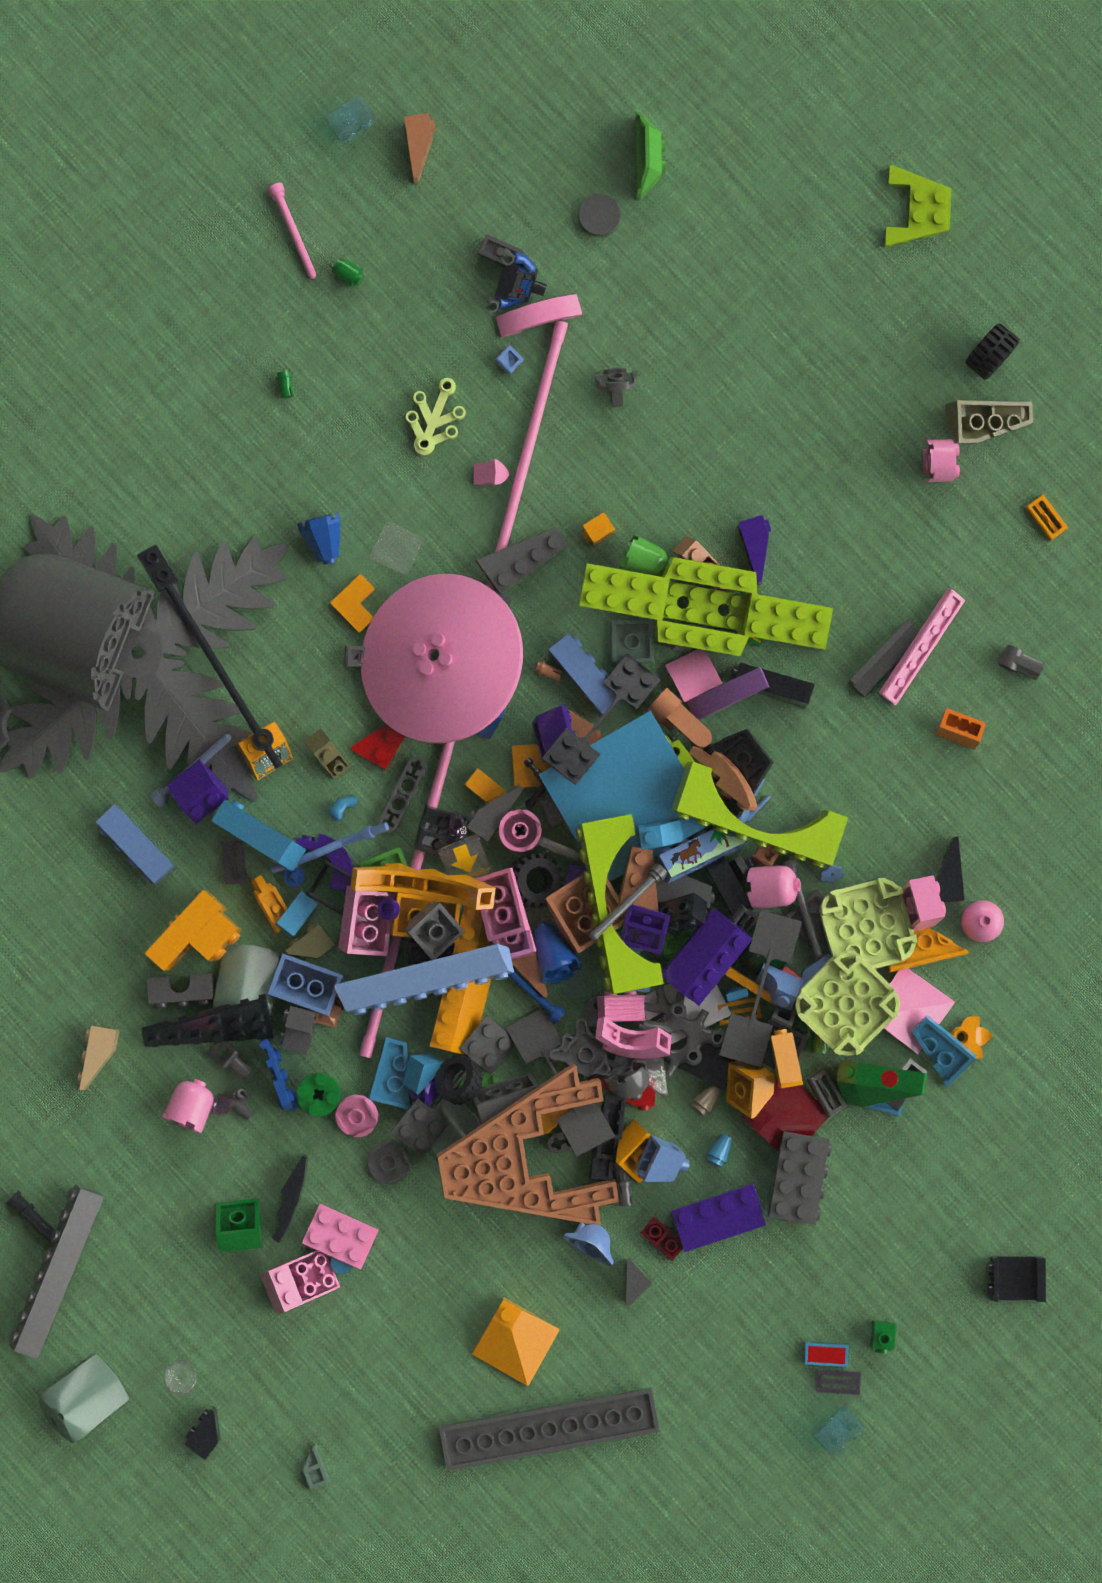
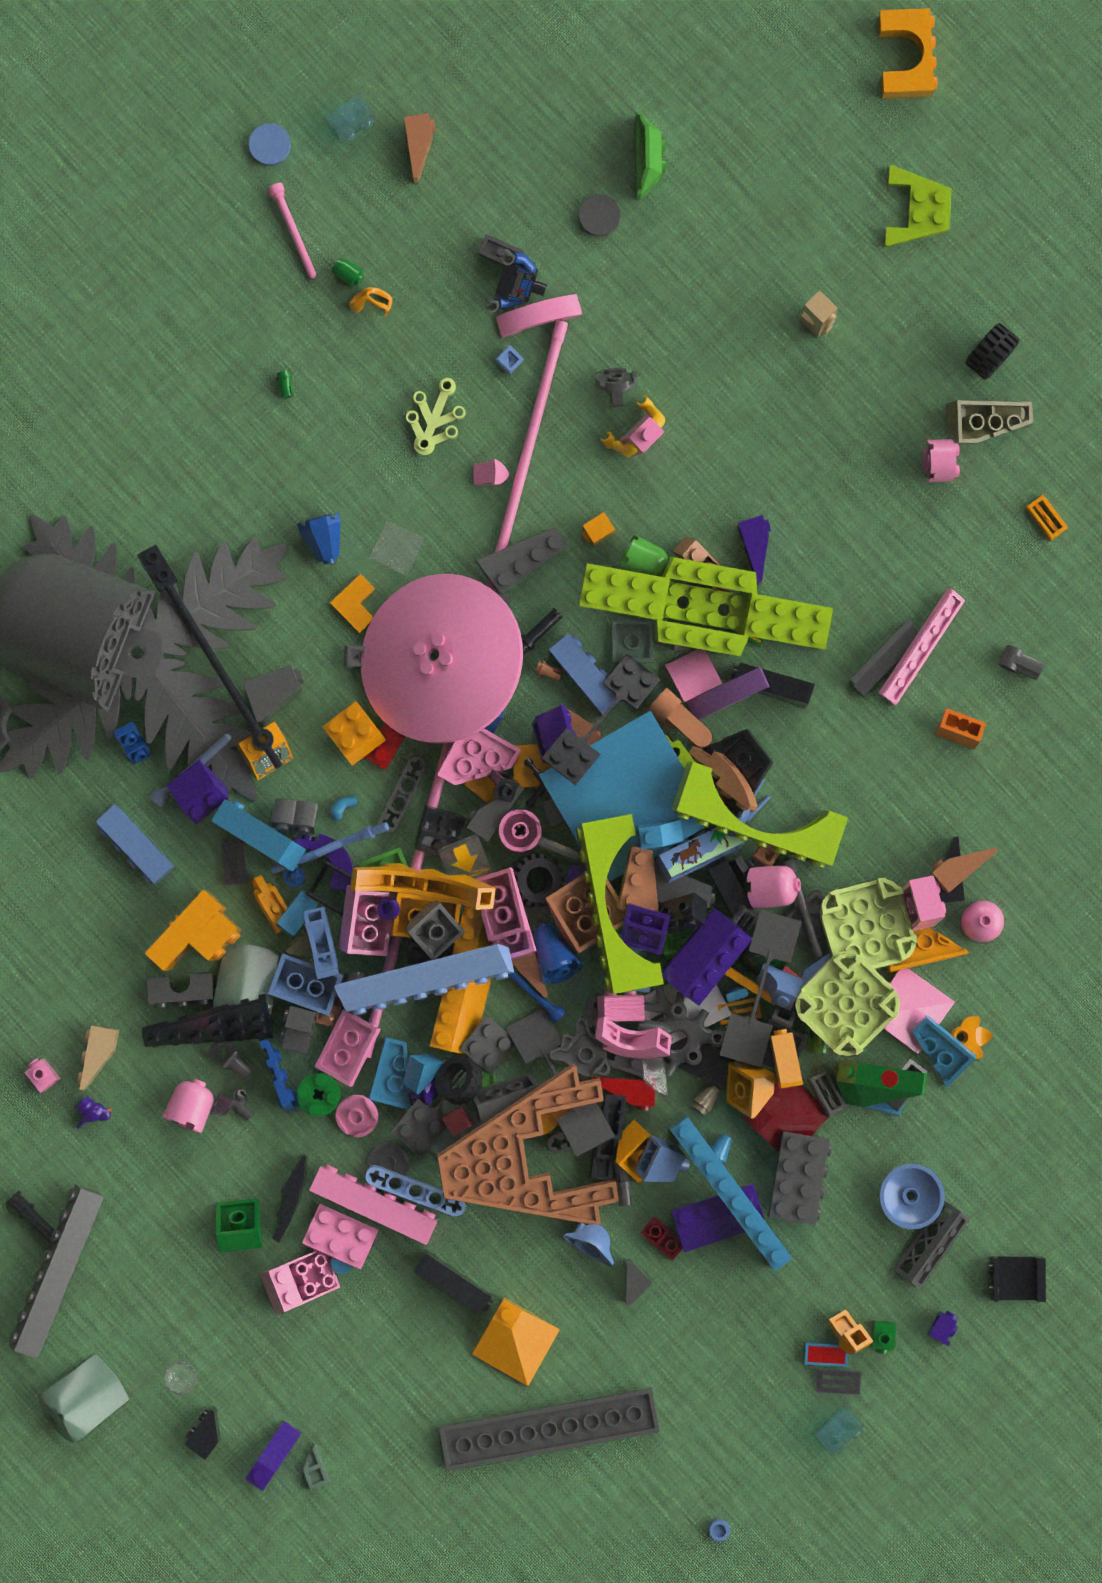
olive slope [304,728,351,780] -> none
clear purple tile [448,811,467,839] -> none
dark grey piece [589,863,668,940] -> none
dark grey cylinder [605,1060,649,1100] -> none
medium blue plant [820,865,844,882] -> none
none -> bright pink brick [24,1058,61,1093]
none -> dark purple animal [74,1096,112,1129]
none -> blue slope [113,721,152,765]
none -> dark grey slope [243,665,304,726]
none -> dark purple slope [245,1421,302,1491]
none -> medium blue tile [249,123,291,166]
none -> dark grey brick [271,798,319,835]
none -> medium blue arch [303,907,339,979]
none -> bright pink brick [309,1164,438,1245]
none -> bright pink plate [315,1009,381,1087]
none -> light orange brick [322,701,386,766]
none -> dark grey tile [344,972,365,982]
none -> light orange piece [349,287,392,317]
none -> light blue beam [365,1165,465,1216]
none -> black slope [414,1250,493,1314]
none -> bright pink plate [435,729,521,785]
none -> coral tile [442,1107,472,1136]
none -> black bracket [489,769,519,802]
none -> black pin [521,608,563,656]
none -> torso [601,395,665,457]
none -> dark azure arch [669,1115,792,1271]
none -> medium blue tile [708,1519,730,1542]
none -> tan arch [800,290,838,337]
none -> light orange brick [827,1310,873,1355]
none -> light orange arch [878,8,938,99]
none -> medium blue dish [879,1164,945,1229]
none -> dark grey fence [893,1200,970,1289]
none -> dark purple brick [927,1310,958,1347]
none -> nougat slope [930,848,998,893]

